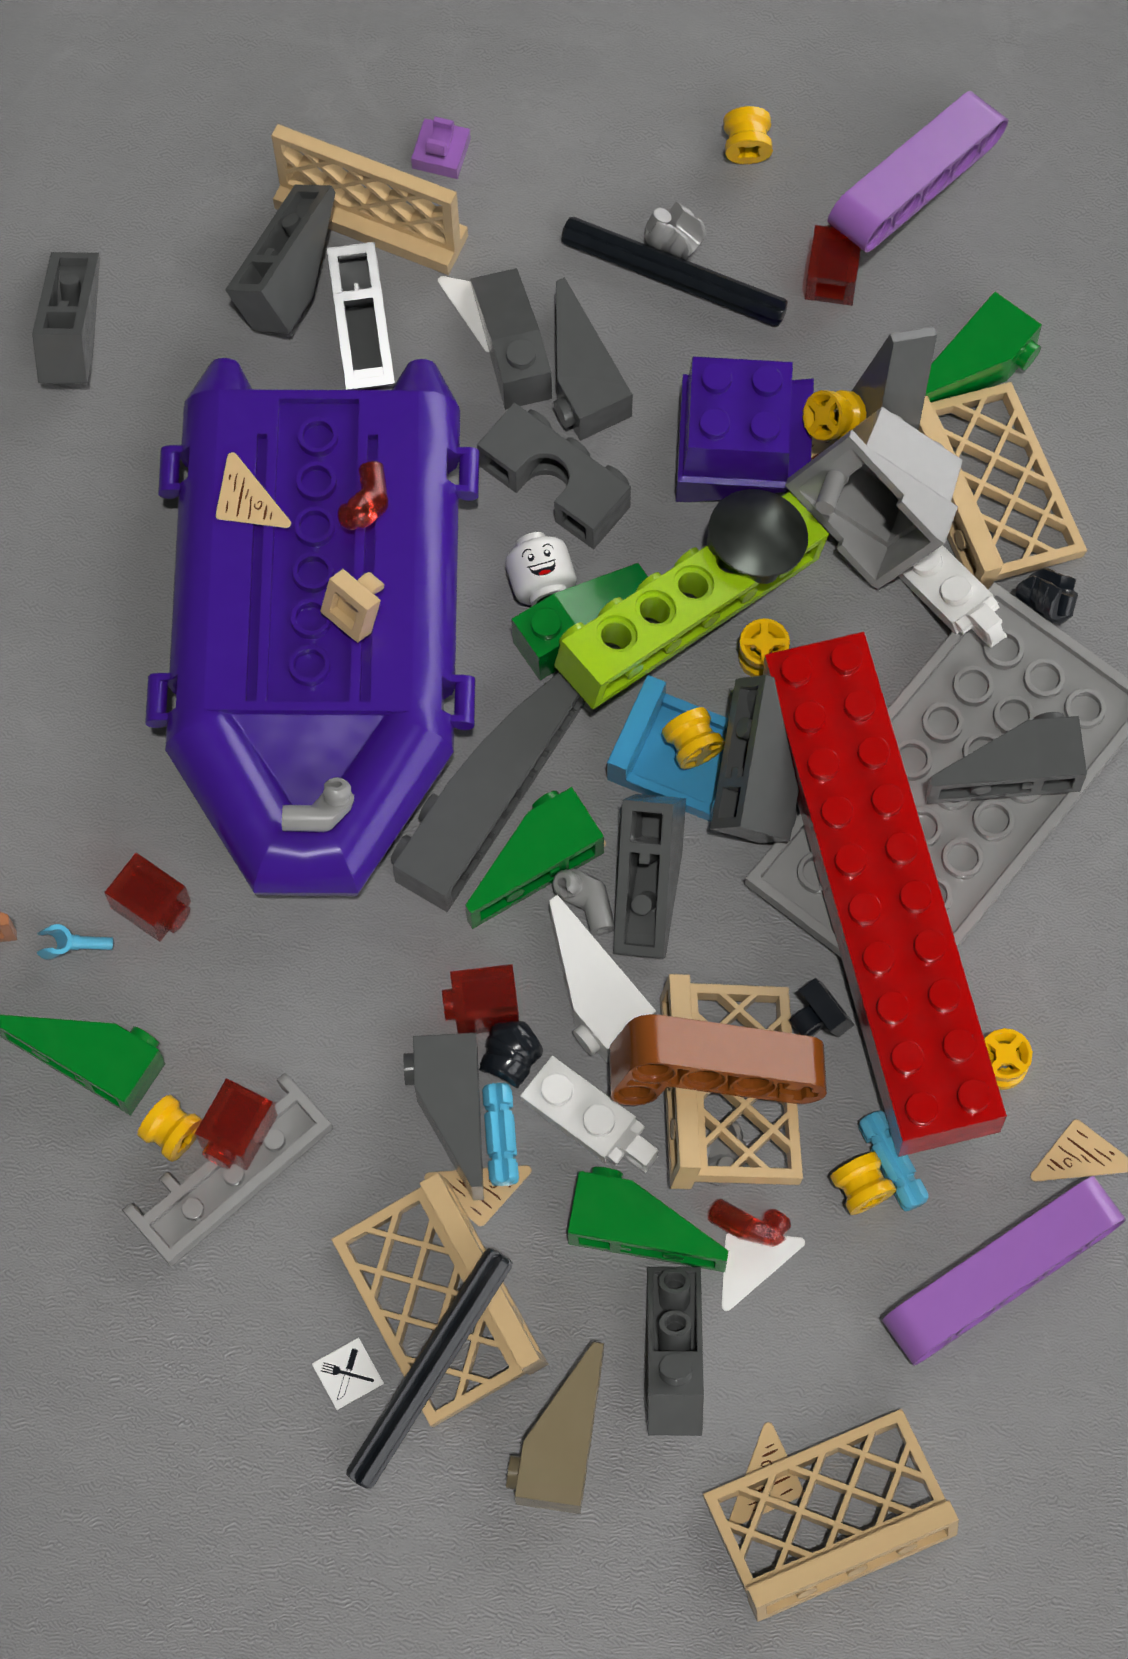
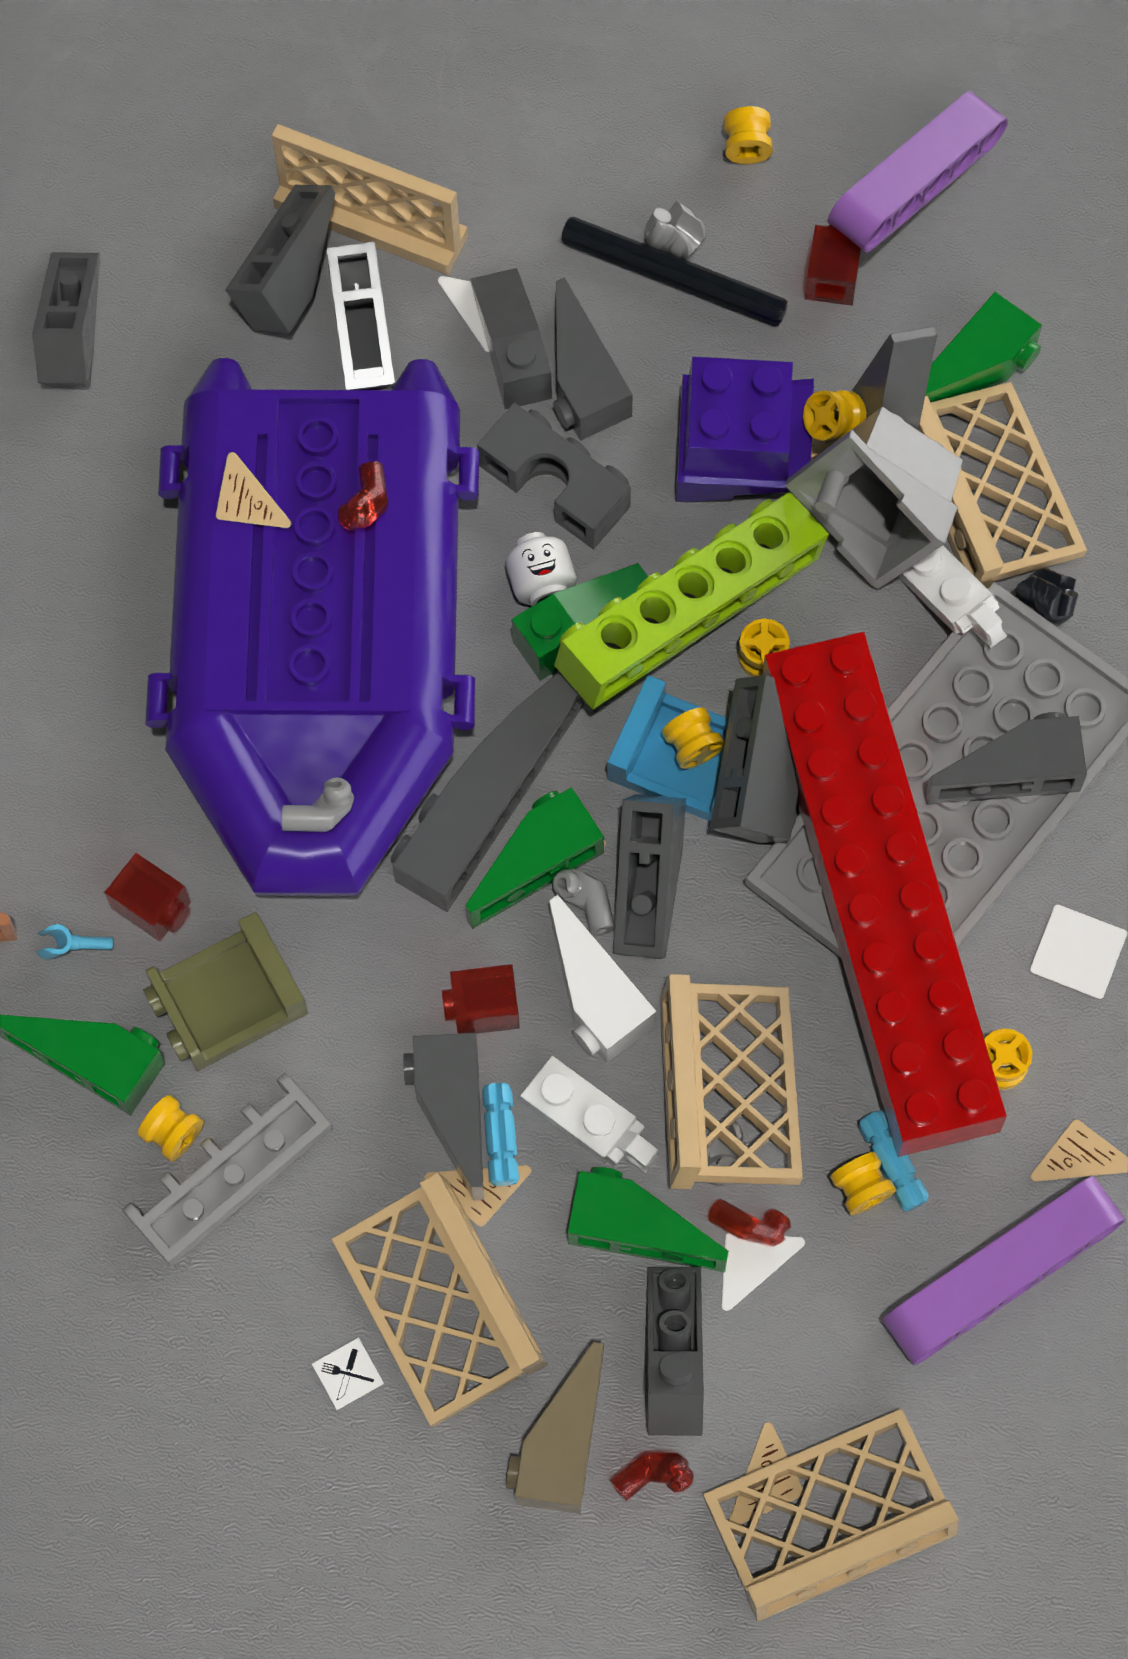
clear red brick [195,1078,278,1170] -> none
tan tile [320,569,385,643] -> none
black axle [346,1248,513,1488] -> none
medium lavender tile [411,116,471,179] -> none
black arm [479,1020,543,1088] -> none
dark orange beam [609,1014,827,1106] -> none
pearl dark grey dish [707,489,808,584] -> none
black tile [790,978,855,1038] -> none
none -> olive panel [143,912,308,1072]
none -> clear red arm [609,1451,694,1502]
none -> white sticker [1030,904,1127,999]

